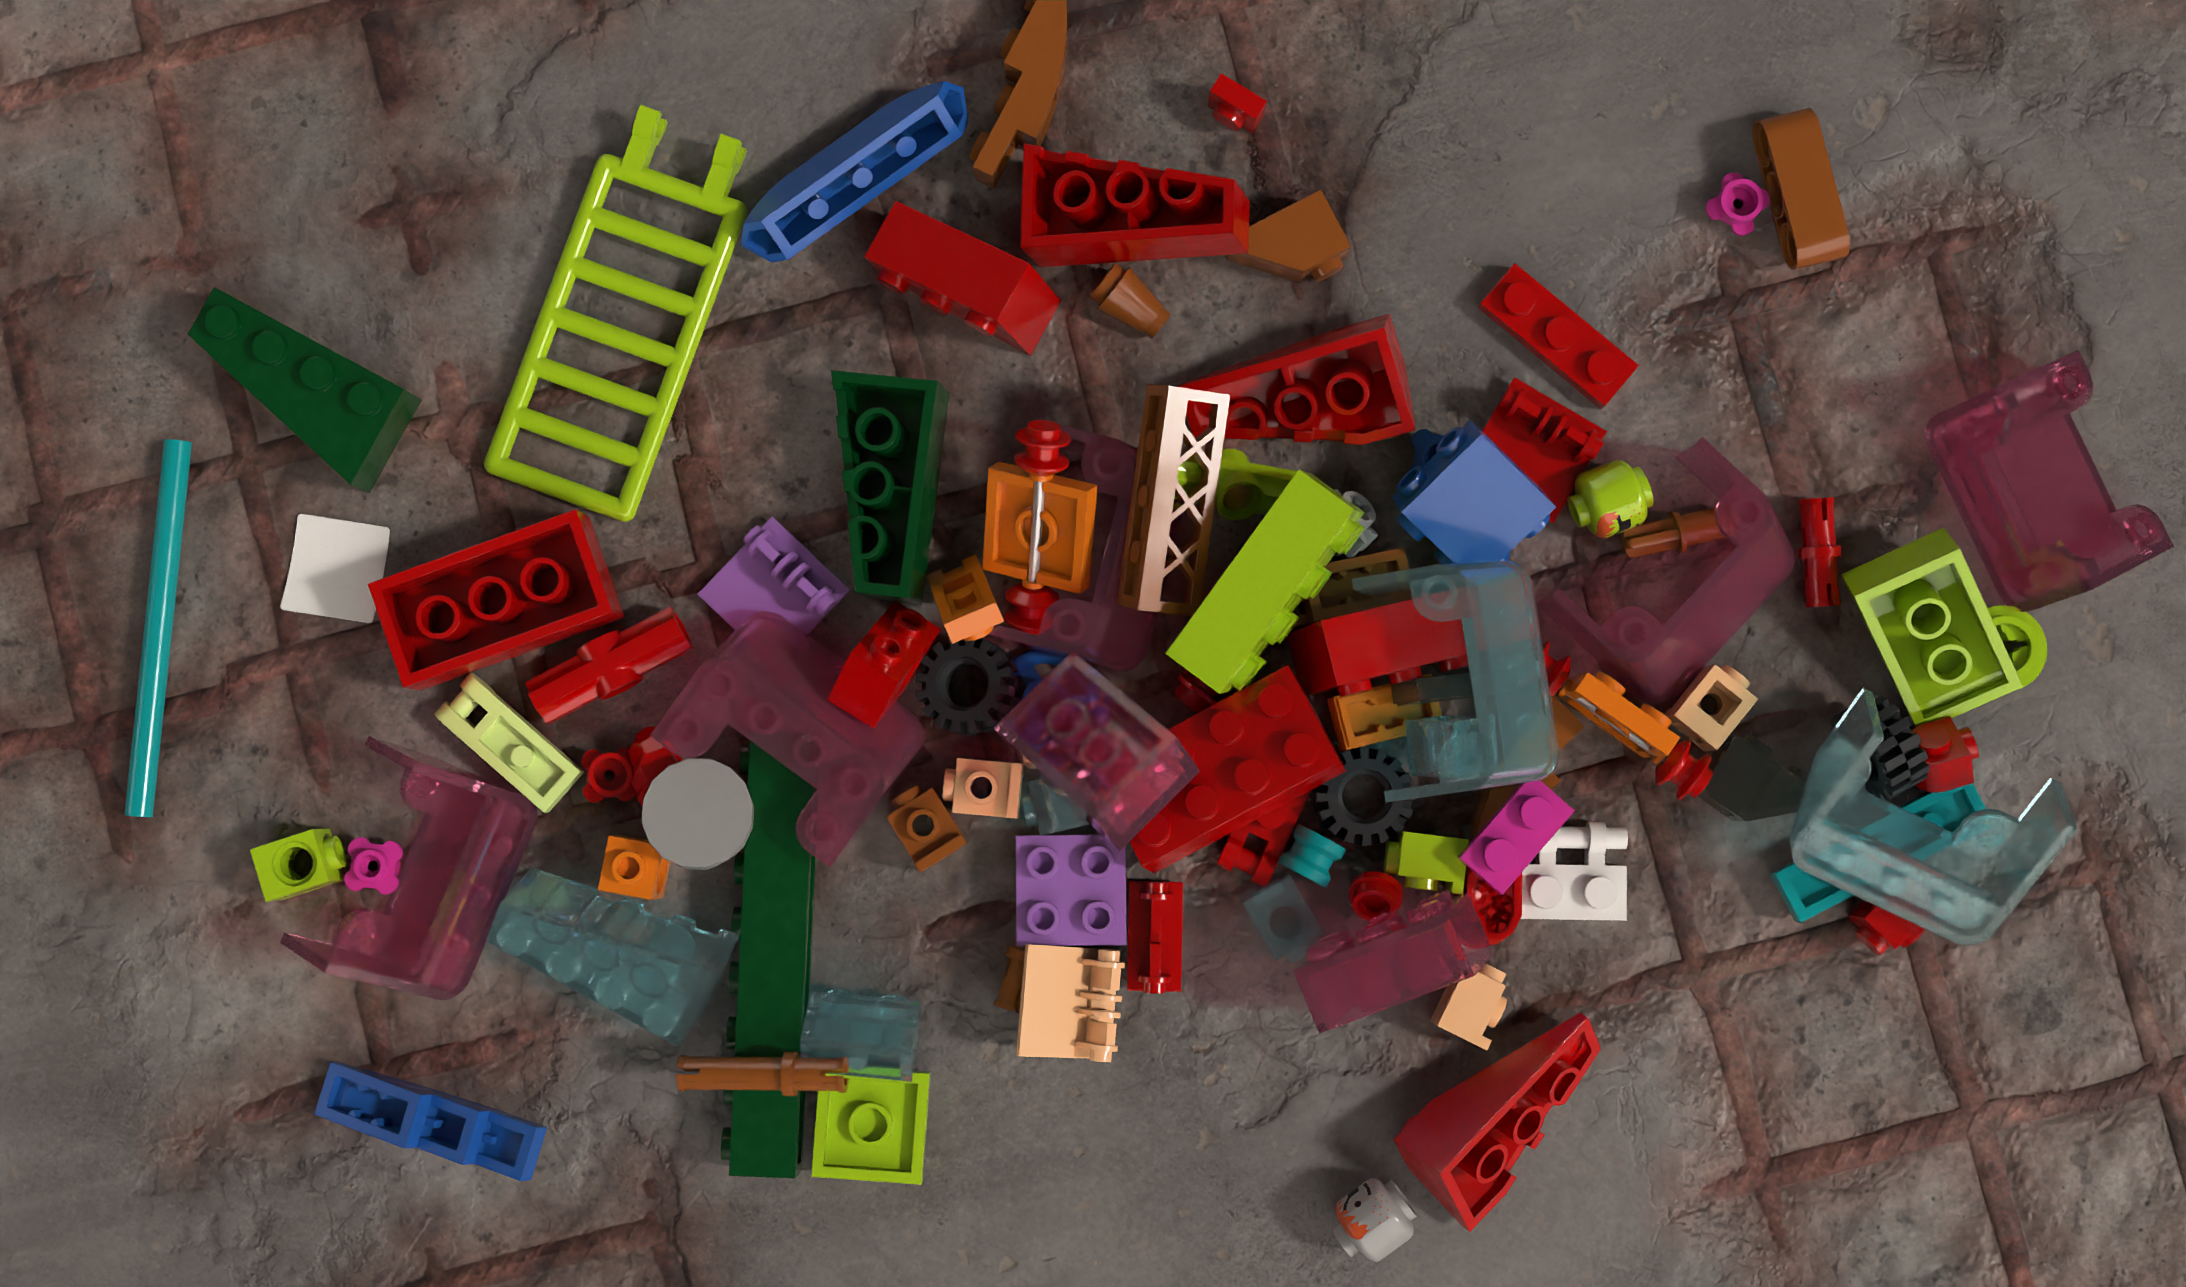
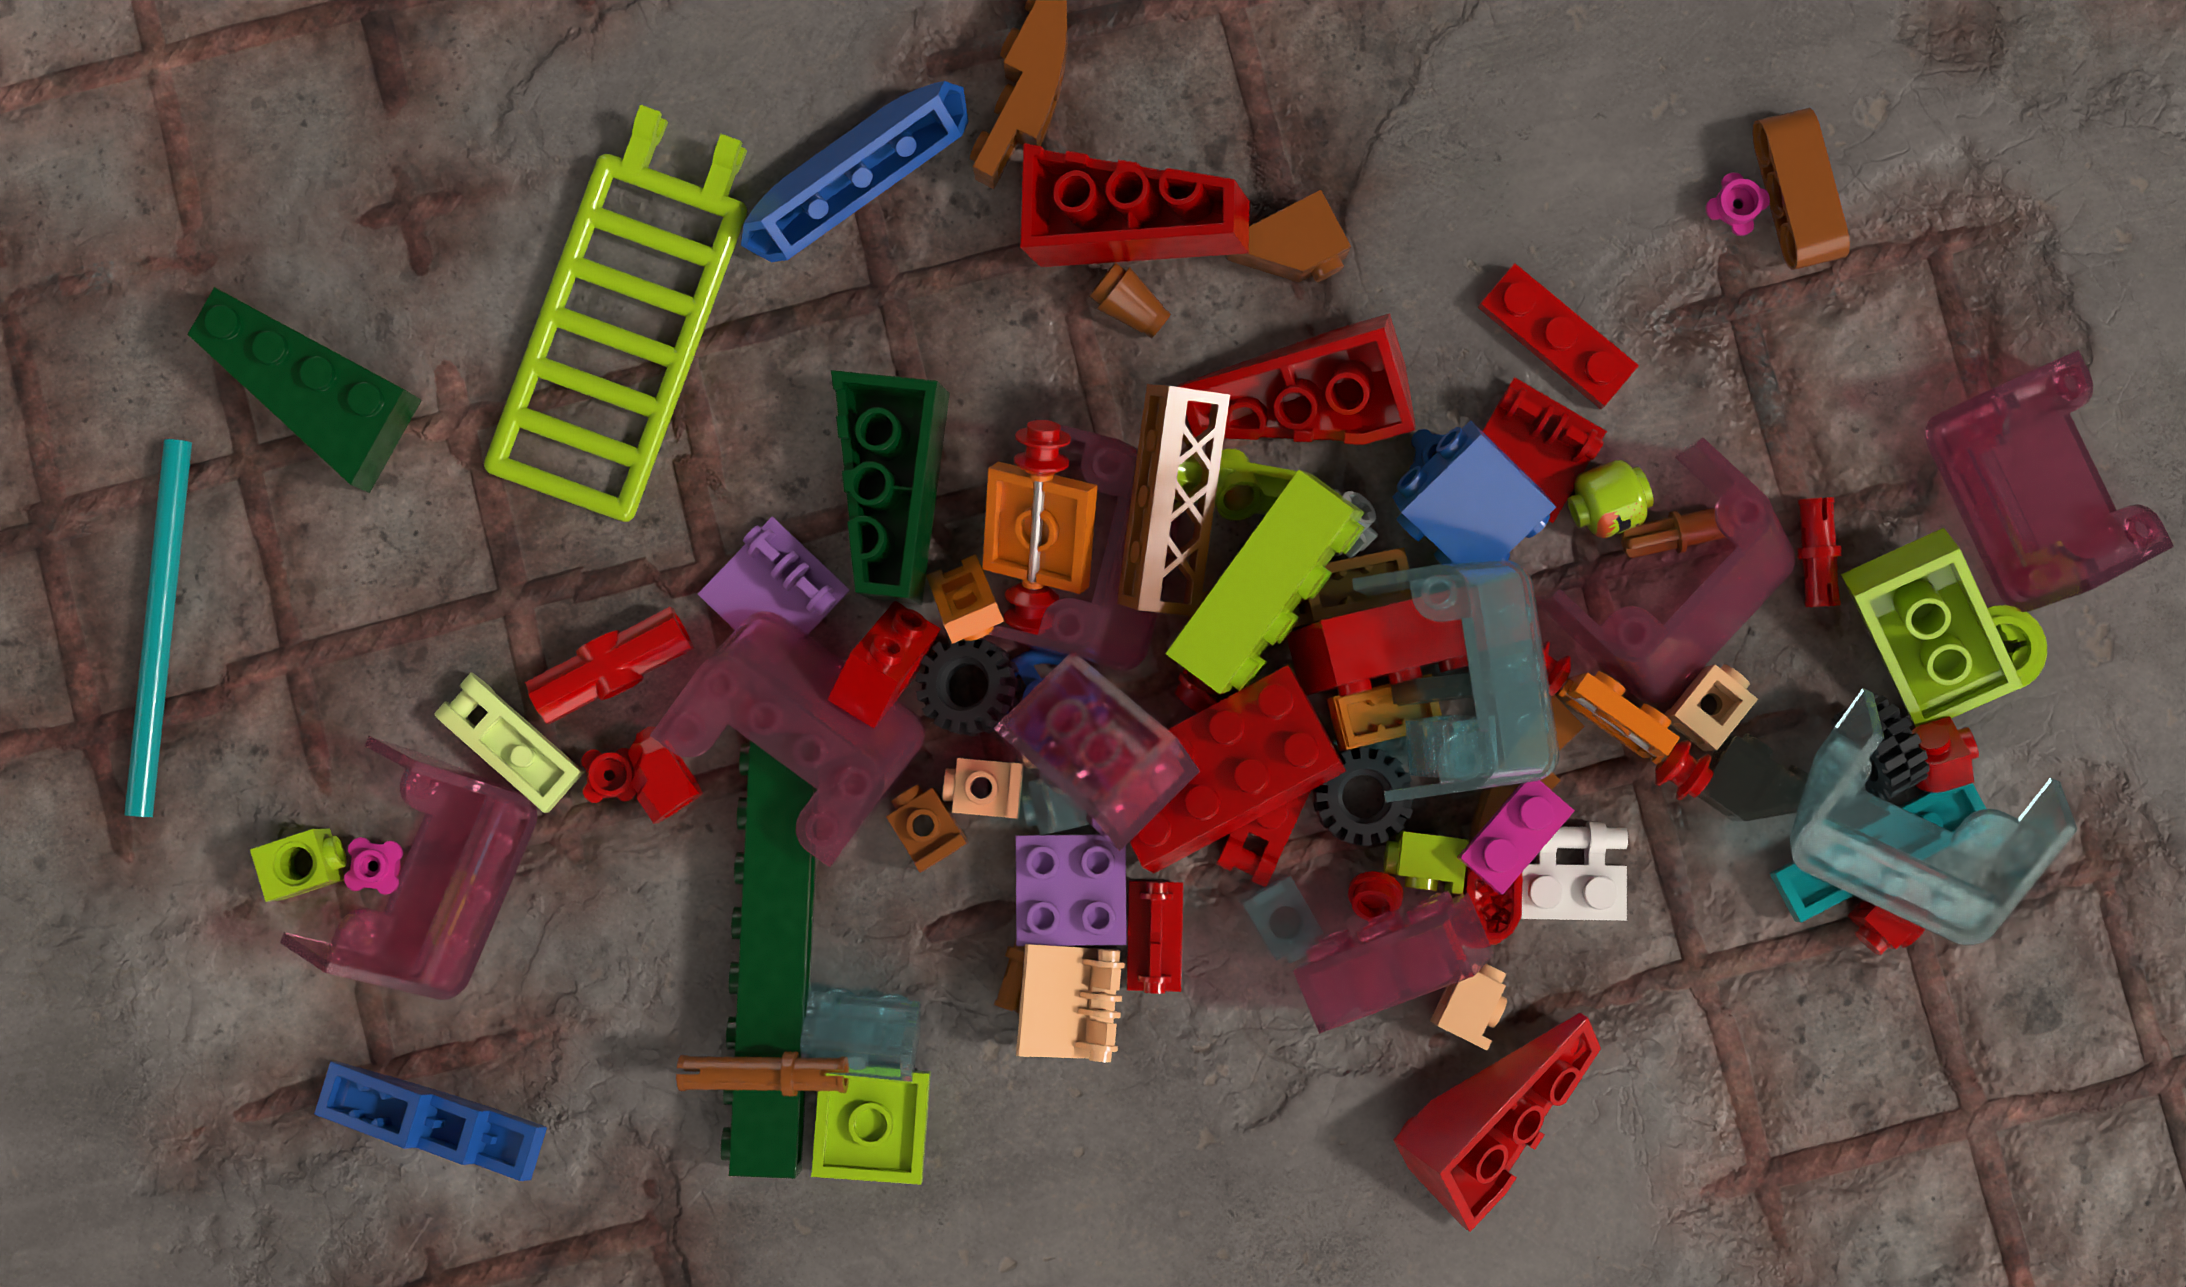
white sticker [280,514,390,623] -> none
red brick [368,509,625,691] -> none
clear light blue wedge [486,868,740,1048] -> none
orange brick [598,835,670,900] -> none
light grey tile [642,758,754,870] -> none
red wedge [864,201,1061,356] -> none
red plate [1208,73,1267,134] -> none
teal wheel [1278,824,1346,888] -> none
light grey head [1332,1178,1417,1262] -> none

